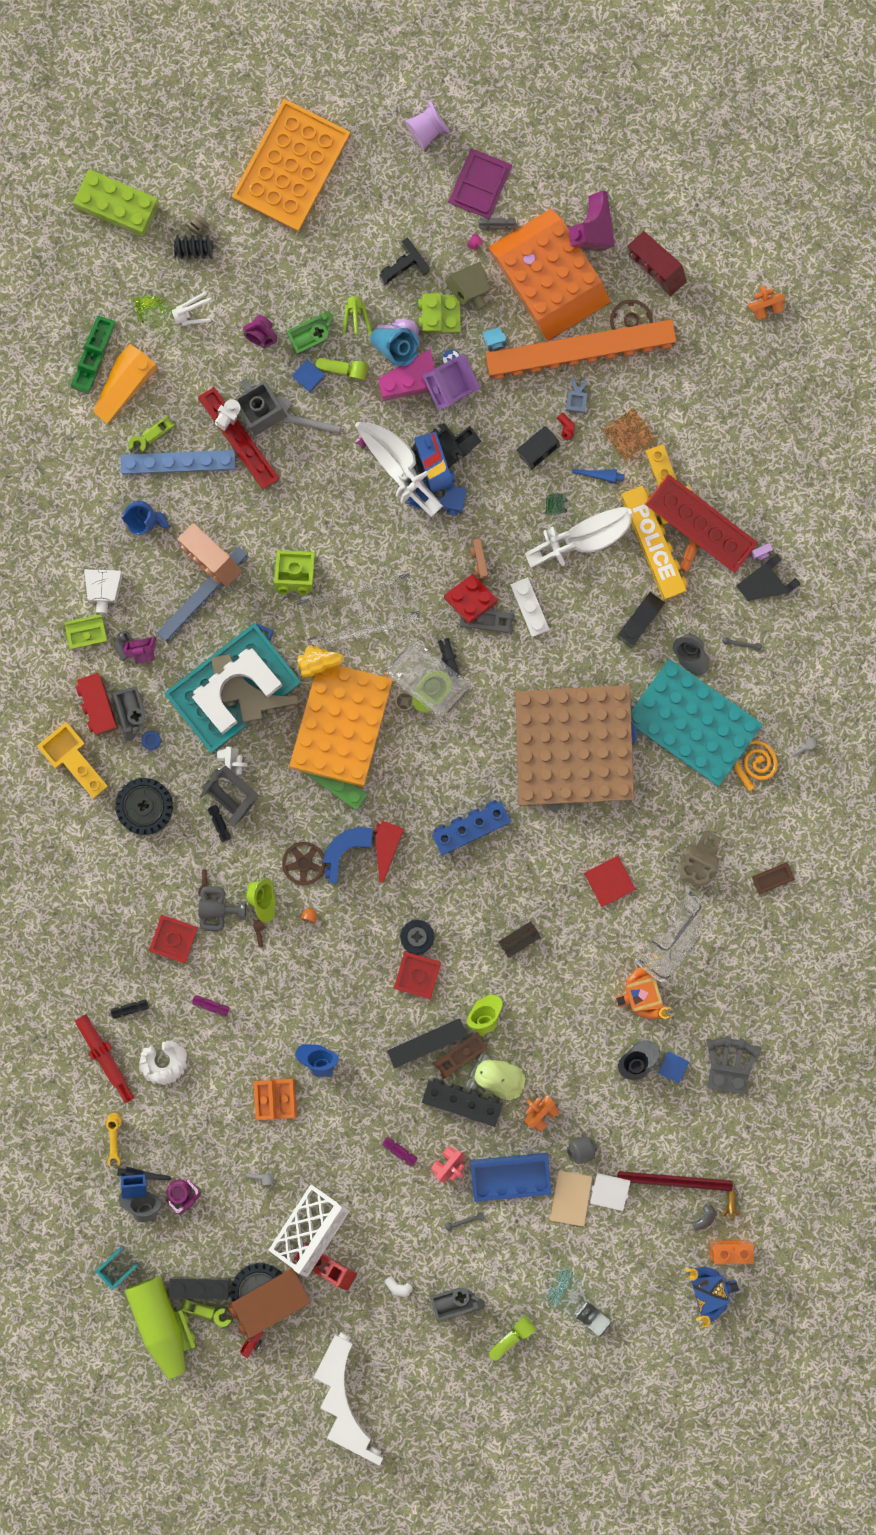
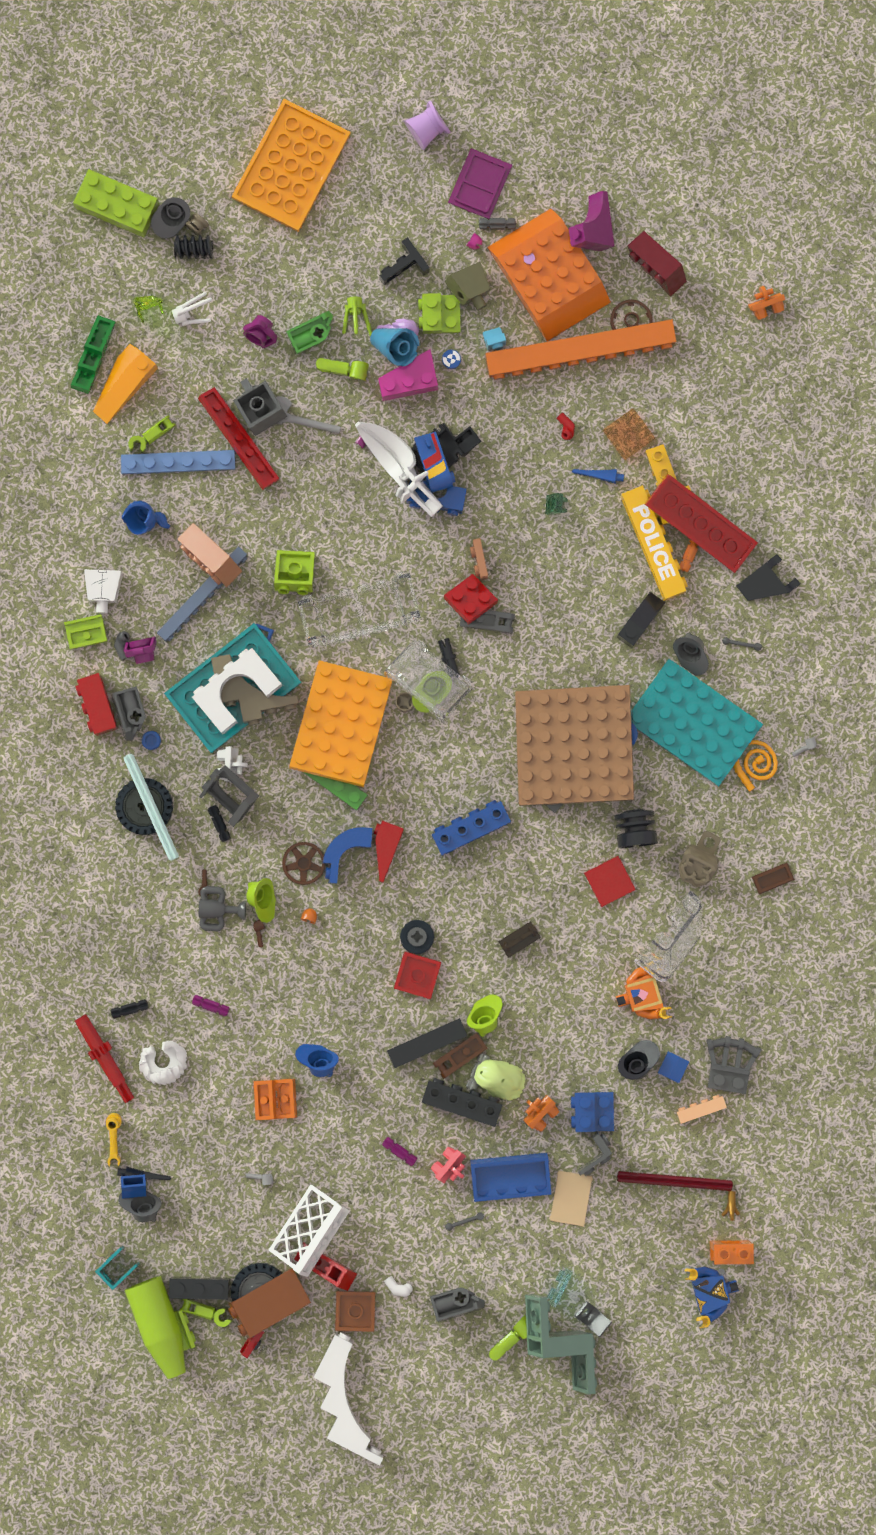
yellow plate [37,722,108,799] -> none
red plate [149,915,198,964] -> none
magenta piece [166,1179,201,1215] -> none
white hips [215,399,240,431] -> none
blue piece [292,359,325,393] -> none
yellow rock [297,646,344,678] -> none
medium lavender panel [422,354,480,410] -> none
white plate [510,577,550,637] -> none
black hinge [517,426,560,470] -> none
white piece [525,507,633,568] -> none
sand blue plate [566,378,587,413] -> none
dark grey head [567,1136,597,1164] -> none
white piece [590,1173,630,1211] -> none
dark grey arm [692,1205,716,1231] -> none
lavender plate [750,543,773,561] -> none
none -> light aqua axle [124,754,179,861]
none -> dark grey piece [151,197,190,238]
none -> dark orange plate [335,1290,376,1332]
none -> sand green bracket [525,1294,597,1395]
none -> blue plate [571,1092,614,1132]
none -> dark grey bracket [577,1132,612,1176]
none -> black wheel [614,809,658,849]
none -> light nougat piece [676,1095,727,1124]

